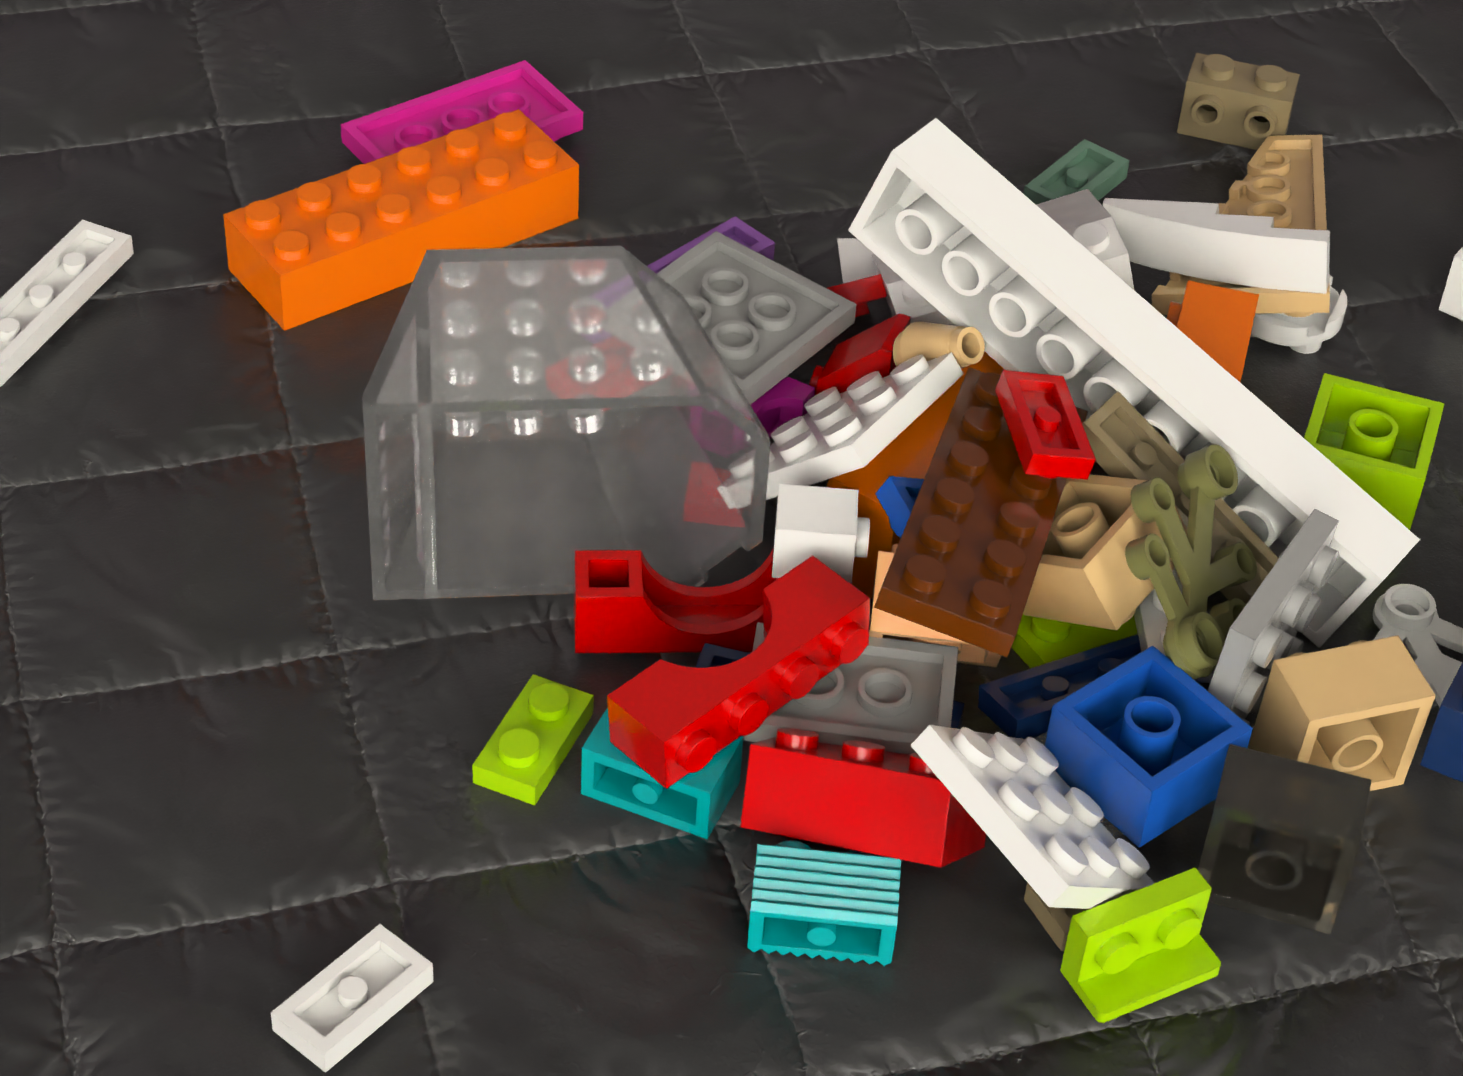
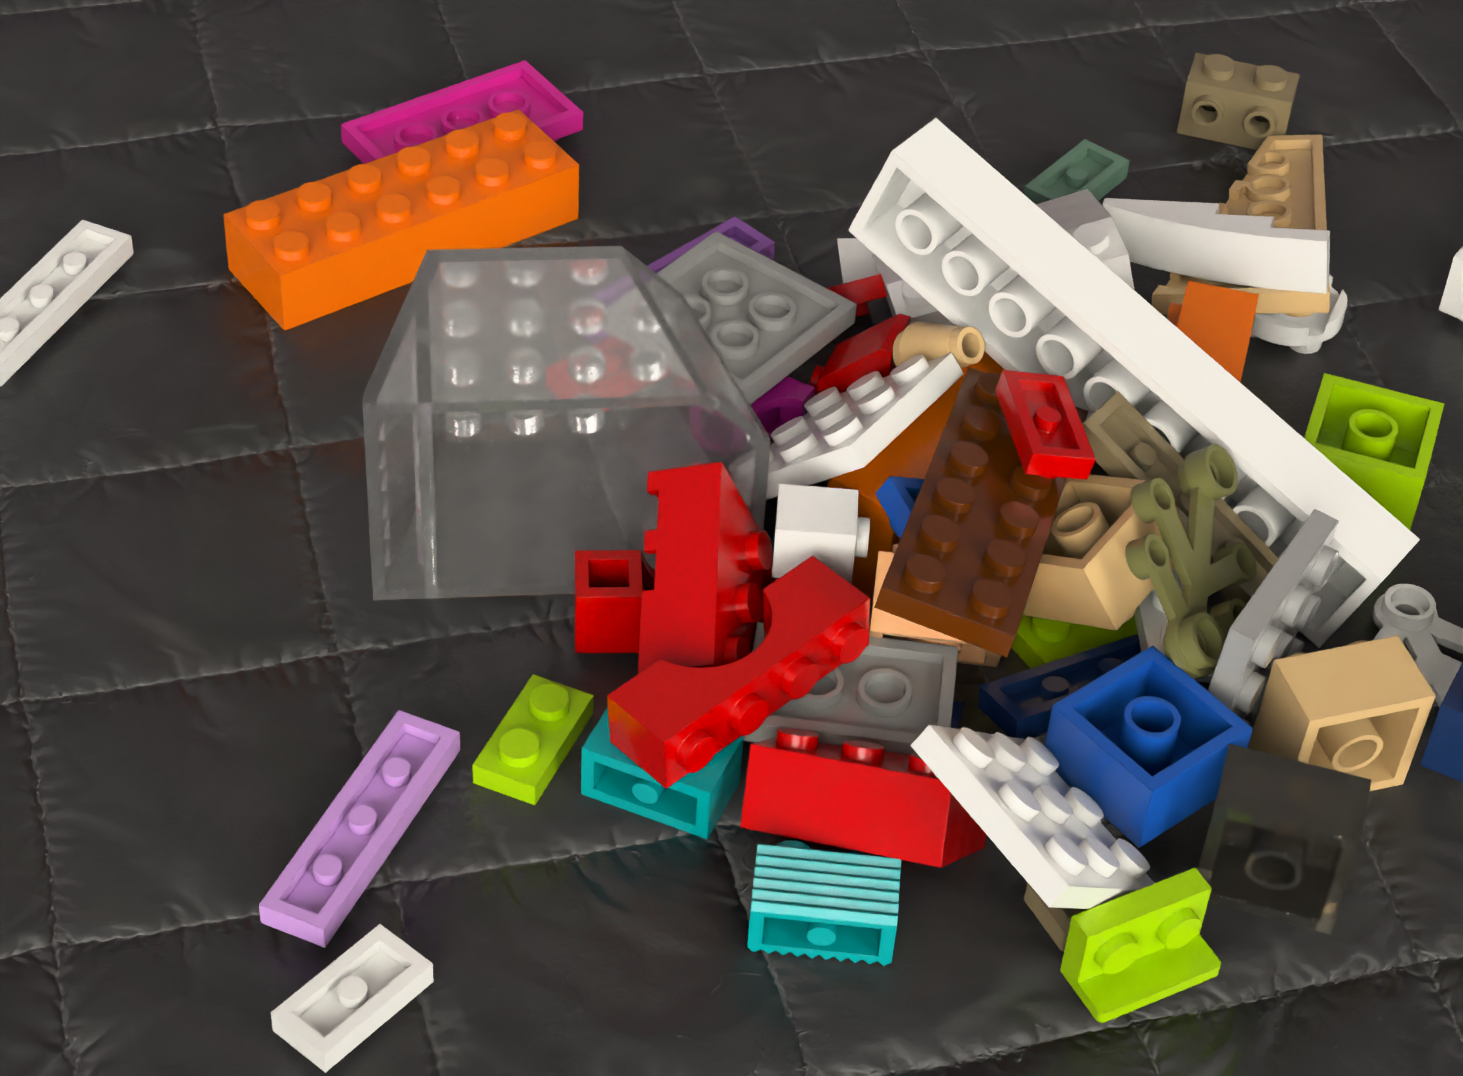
none -> lavender plate [259,710,460,948]
none -> red wedge [638,462,773,674]

